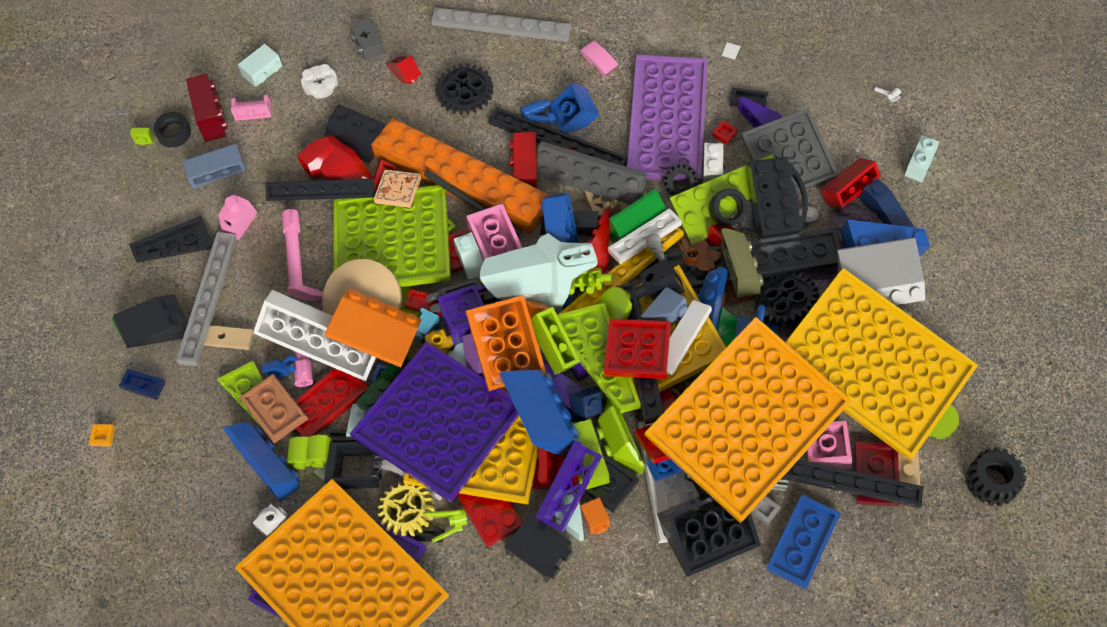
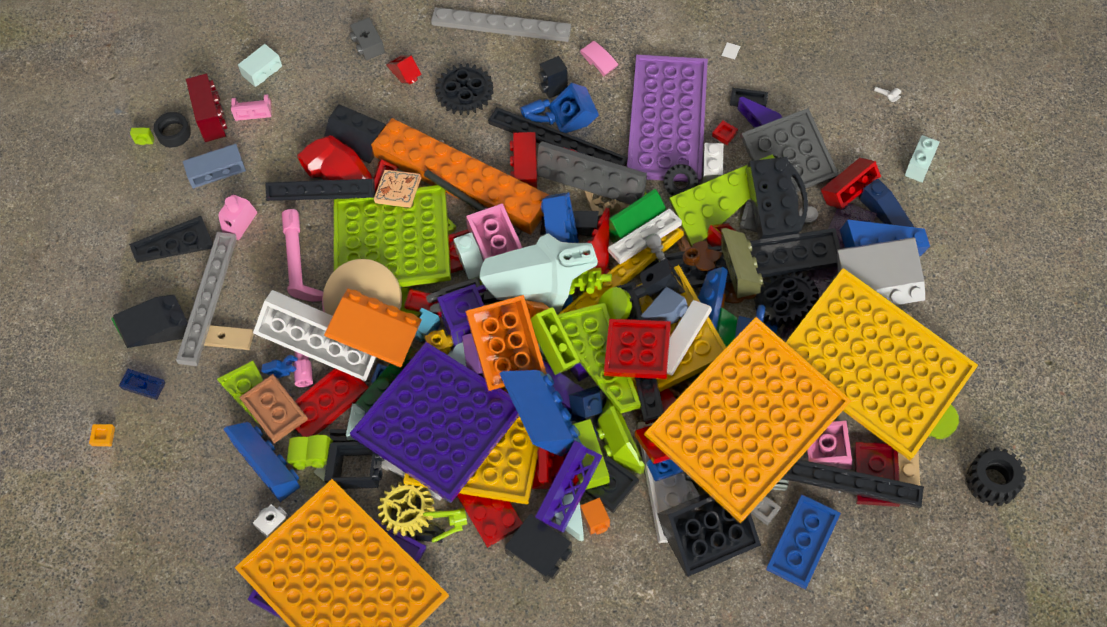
white plate [301,64,338,98] -> none
black tyre [709,189,748,226] -> none
none -> black brick [538,56,568,99]

